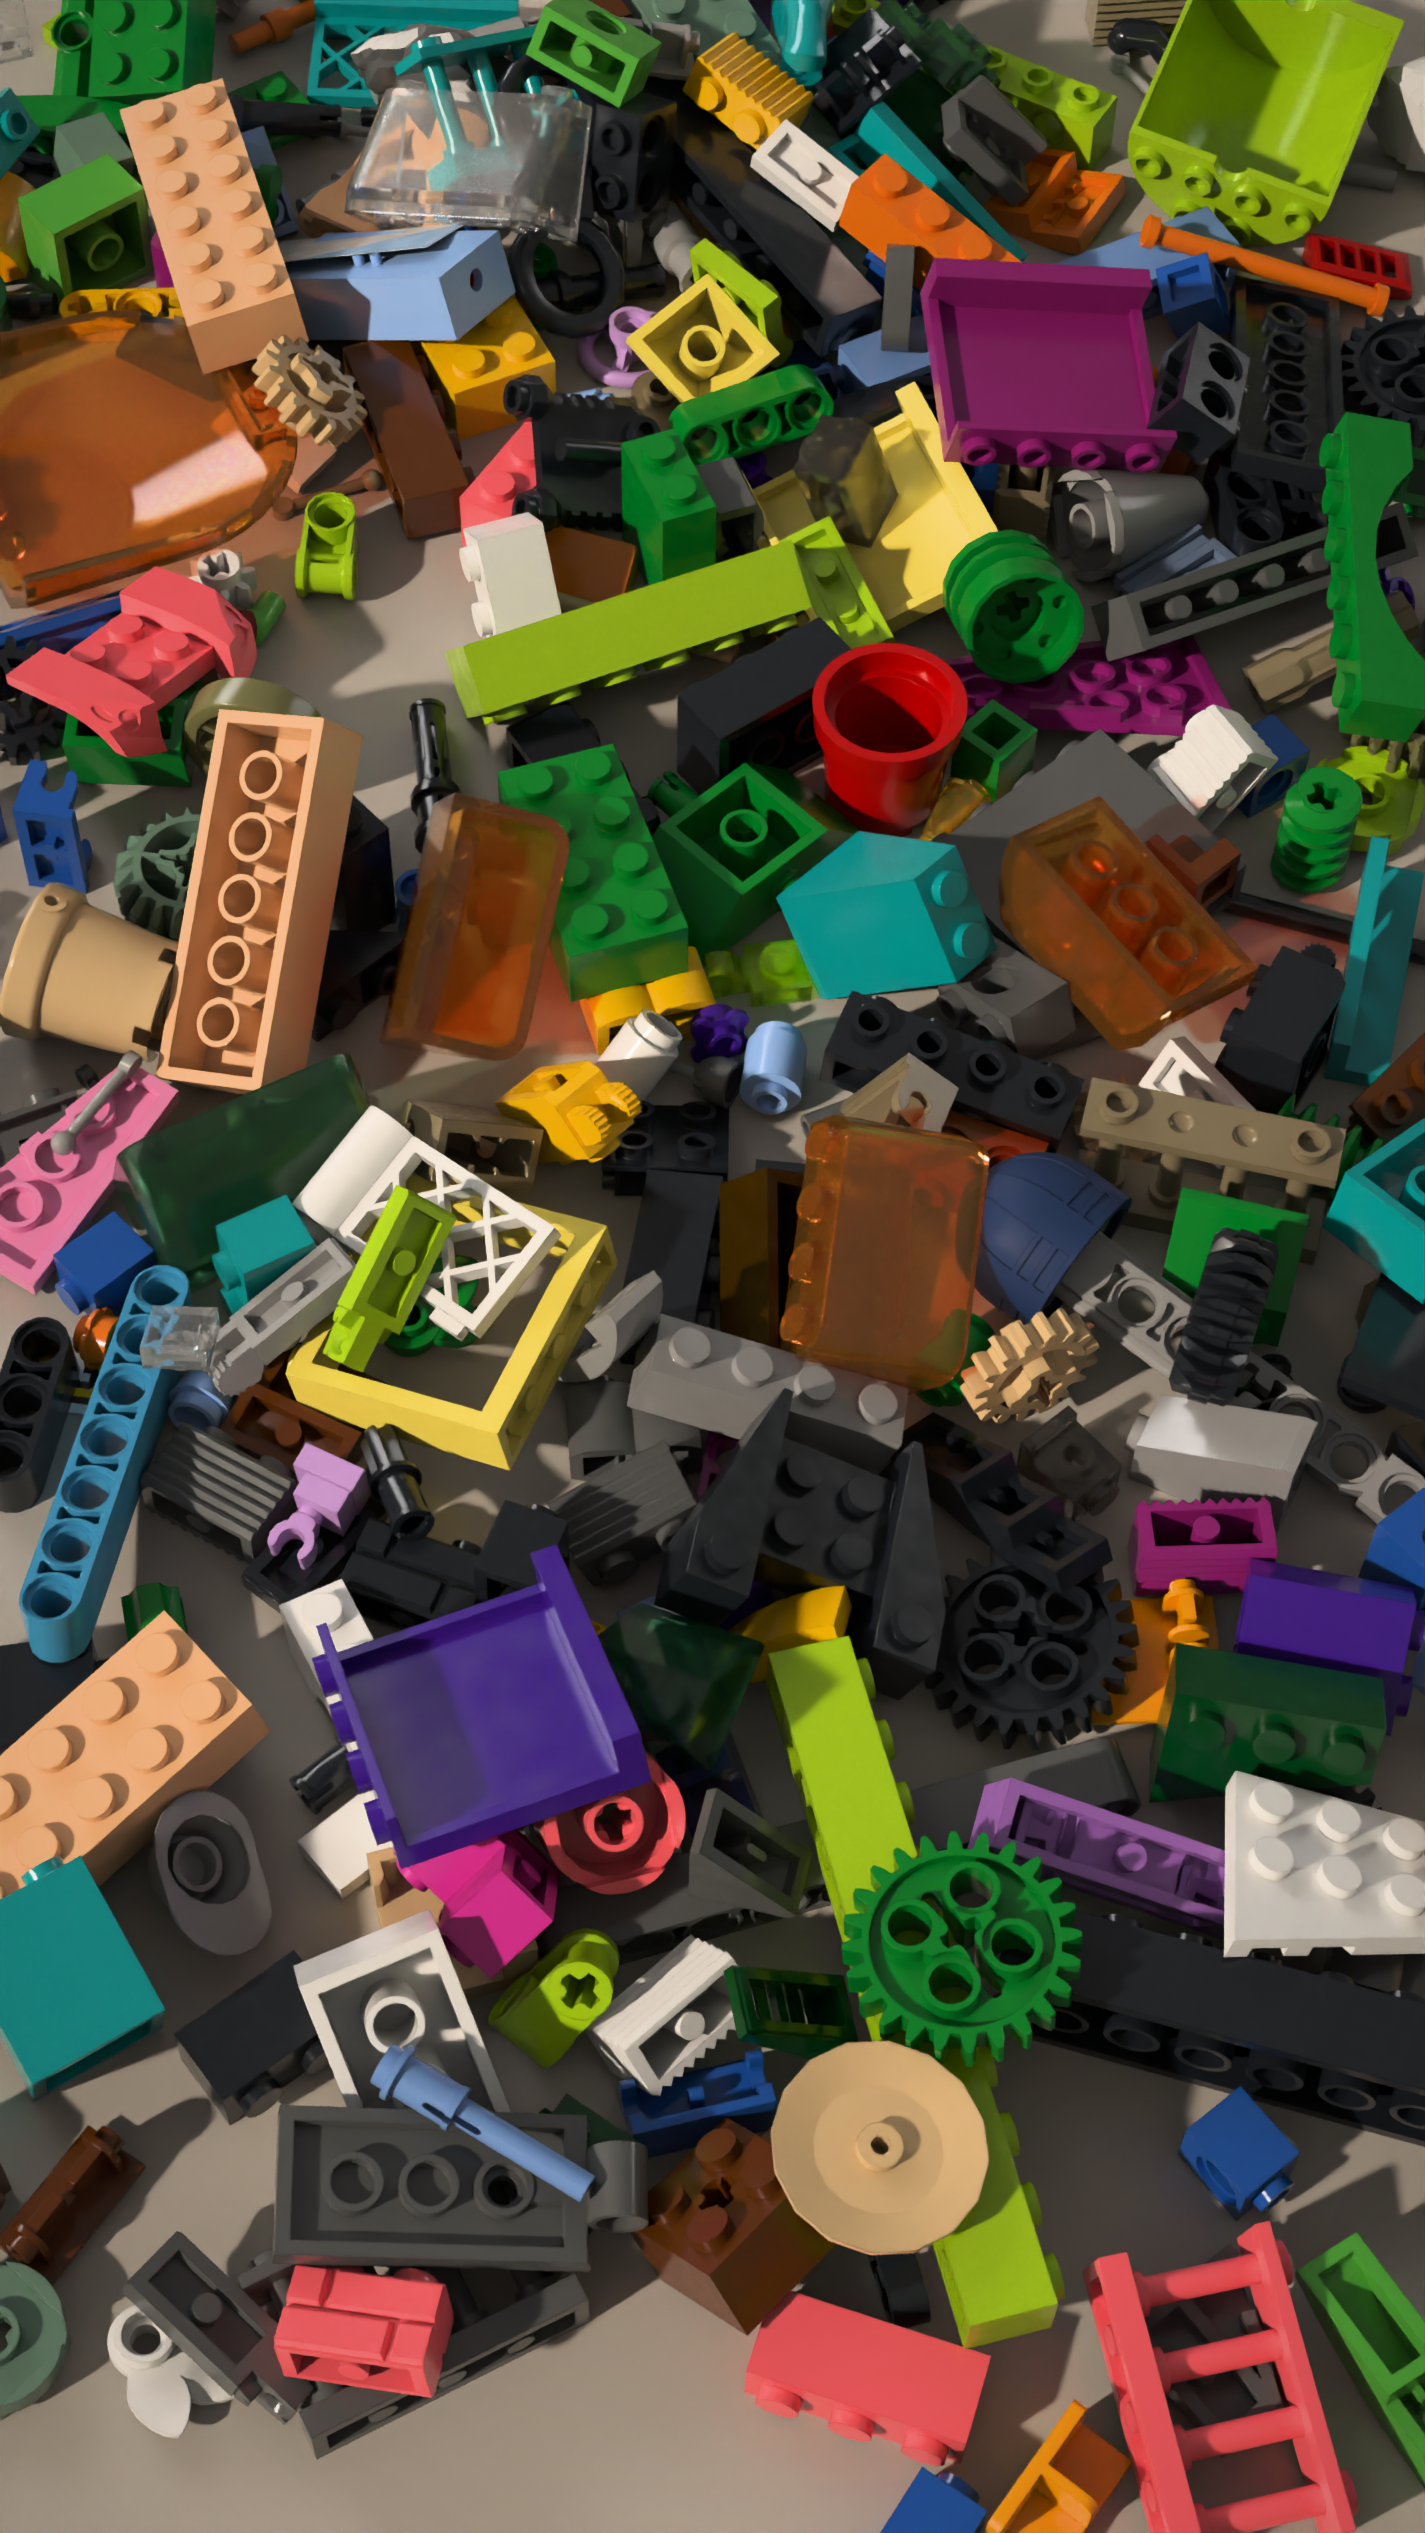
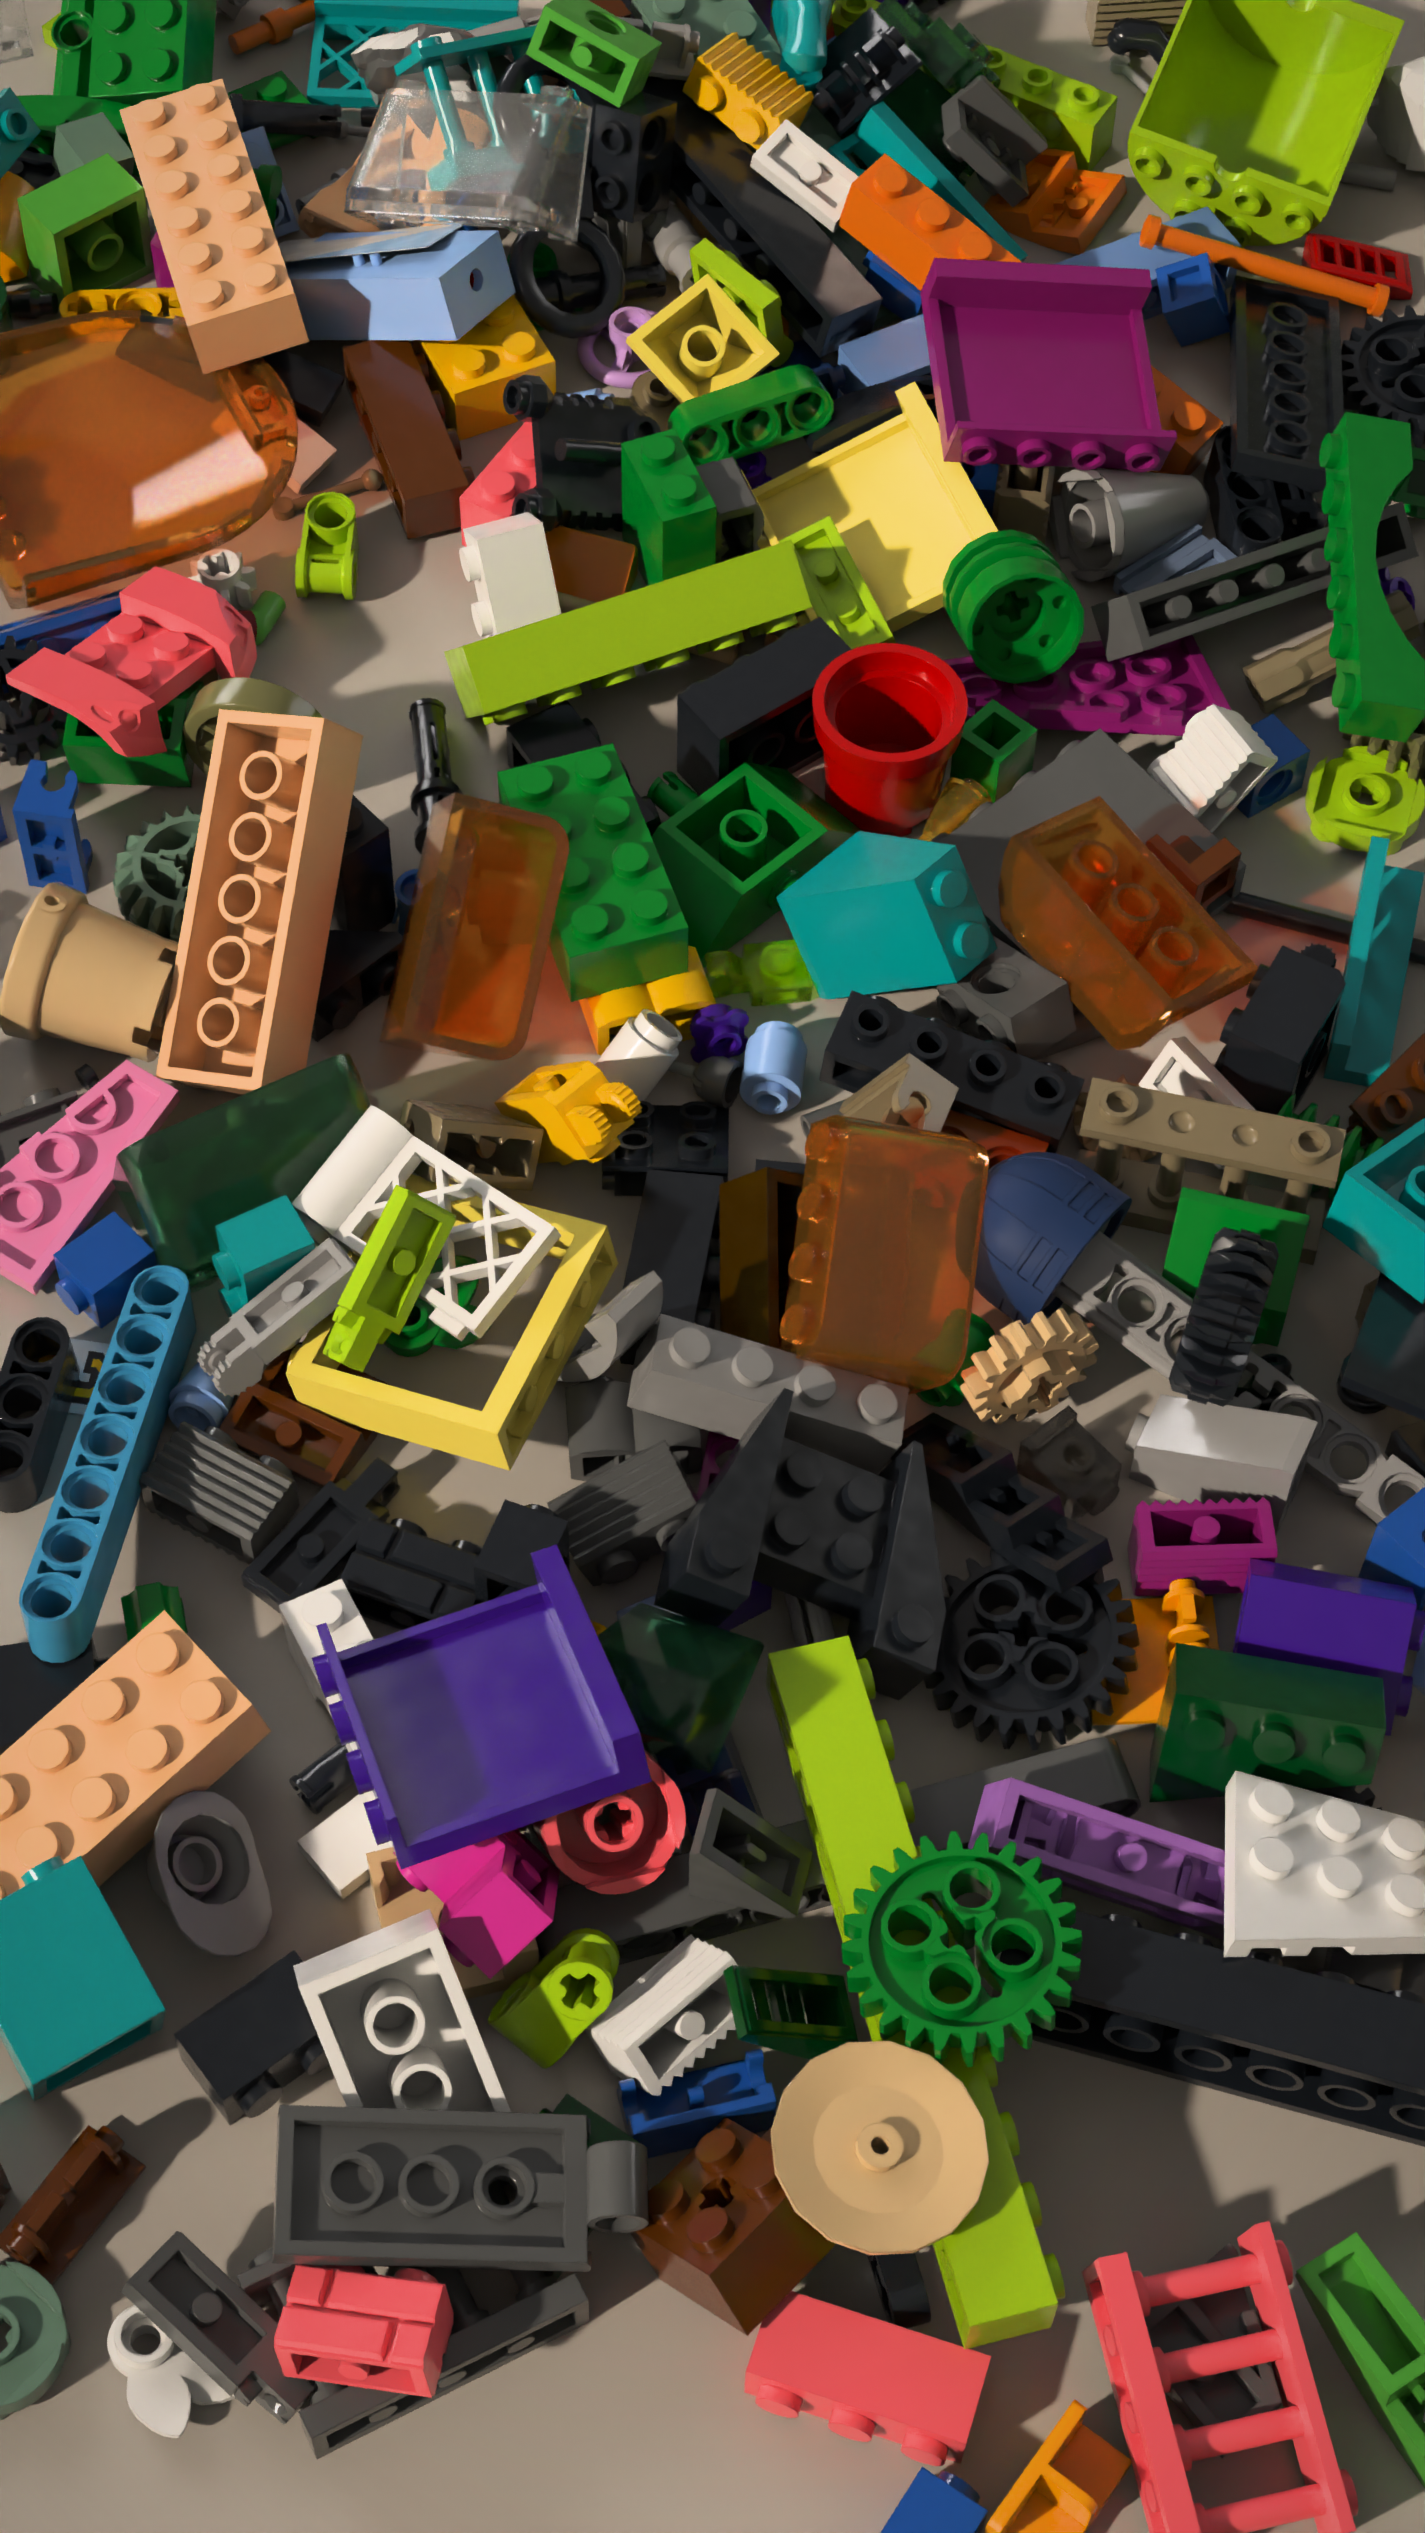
light grey hinge [51,1050,143,1156] -> none
orange plate [73,1307,119,1370] -> none
clear plate [139,1305,221,1371] -> none
tan gear [252,335,368,448] -> none
lavender piece [267,1442,371,1570] -> none
black axle [360,1425,435,1542] -> none
medium blue pin [370,2044,596,2203] -> none
yellow slope [714,1585,852,1683] -> none
clear smoke brick [793,414,898,548] -> none
dark grey beam [881,244,915,352] -> none
black brick [1147,322,1251,465] -> none
blue brick [1178,2086,1300,2221] -> none
green piece [1270,766,1363,894] -> none

